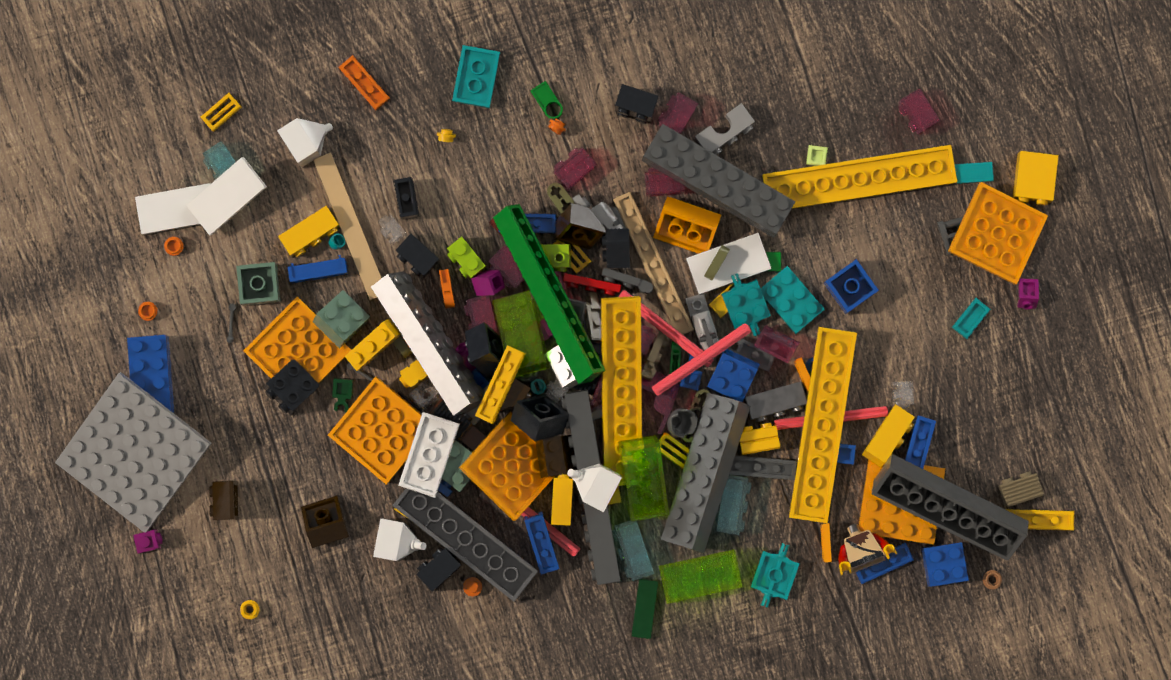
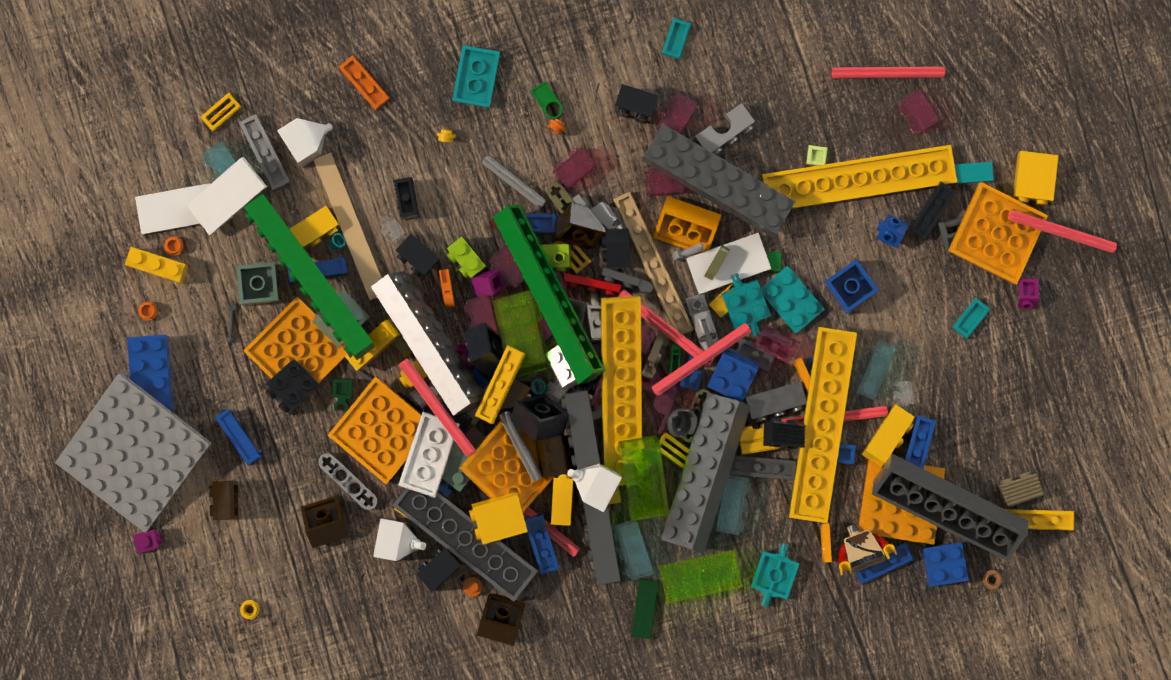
none -> yellow brick [125,247,188,284]
none -> blue container [215,409,263,466]
none -> light grey plate [239,114,291,191]
none -> green brick [244,194,376,360]
none -> light grey beam [318,453,378,510]
none -> coral axle [399,359,475,457]
none -> yellow brick [469,492,528,544]
none -> dark brown slope [477,593,526,646]
none -> light grey axle [482,155,546,208]
none -> light grey axle [499,411,542,482]
none -> teal tile [662,17,691,60]
none -> light grey bar [672,243,704,262]
none -> black brick [763,418,806,449]
none -> coral axle [831,67,945,78]
none -> clear light blue brick [855,340,897,401]
none -> blue brick [876,214,909,248]
none -> black plate [909,181,957,240]
none -> coral axle [1008,210,1117,253]

